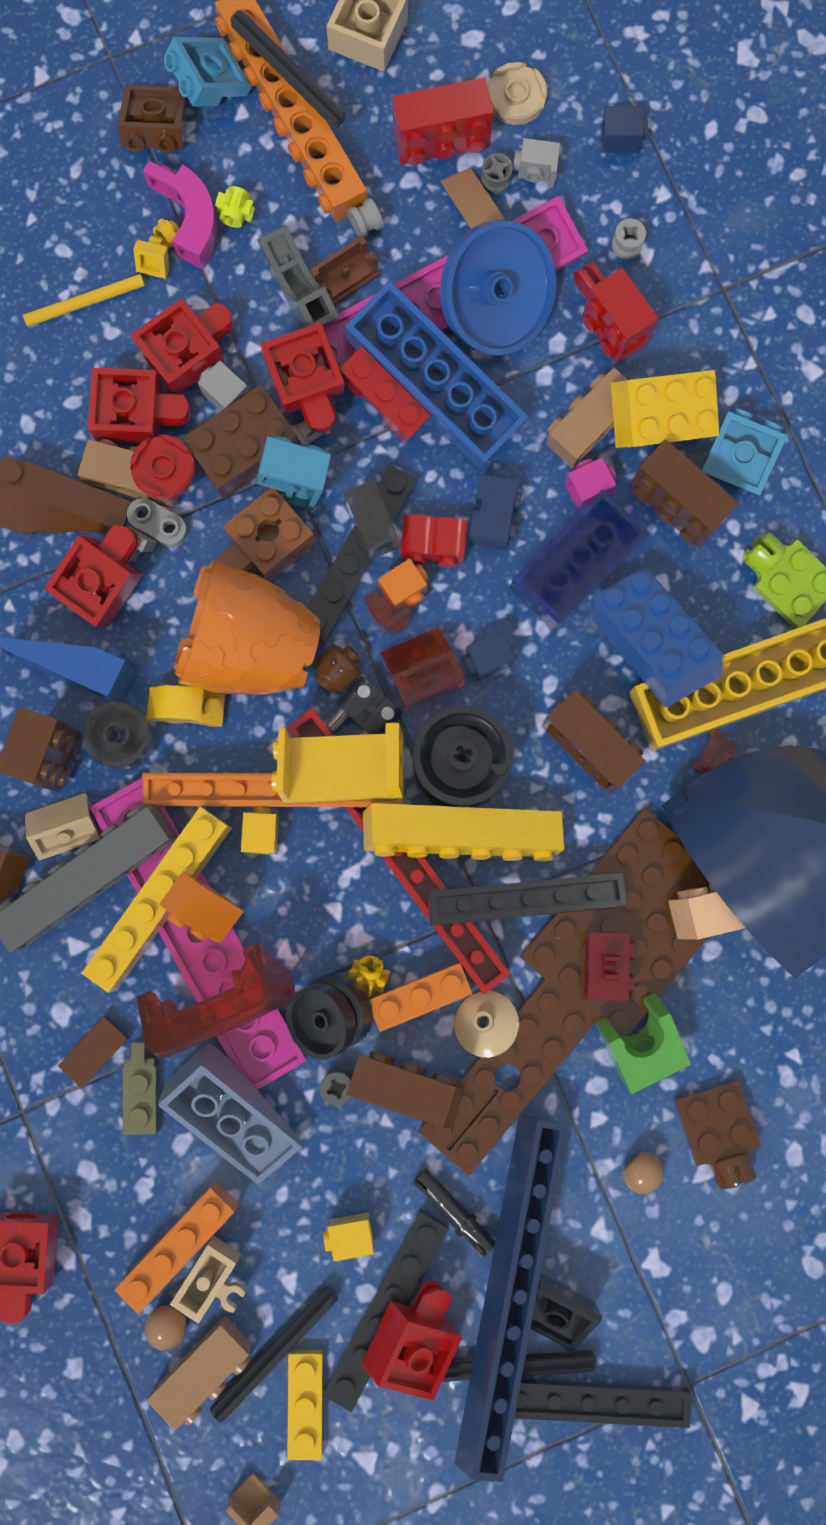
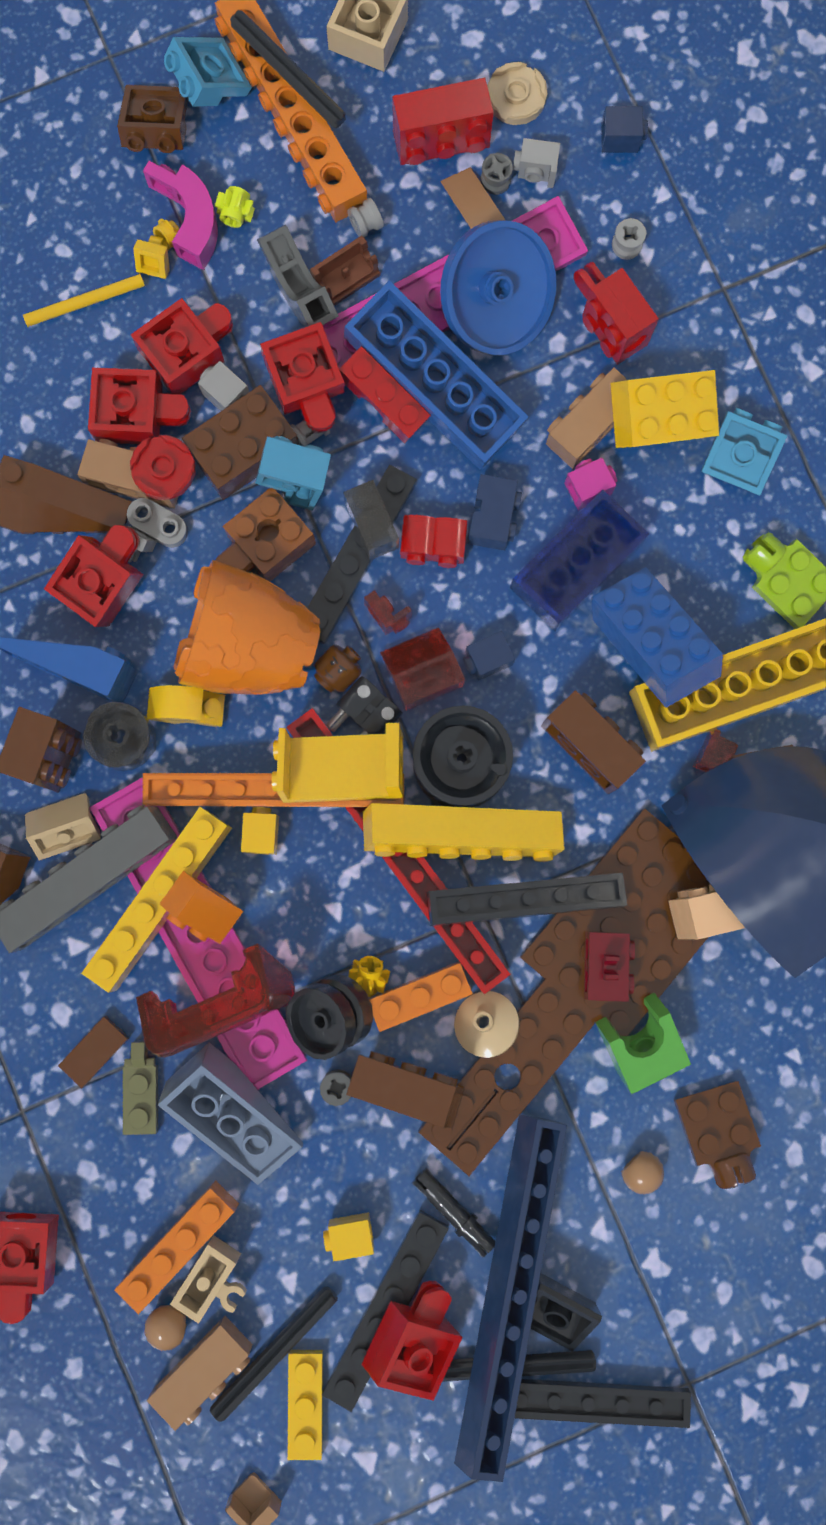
orange brick [377,558,429,612] -> none
reddish brown brick [629,439,739,549] -> none

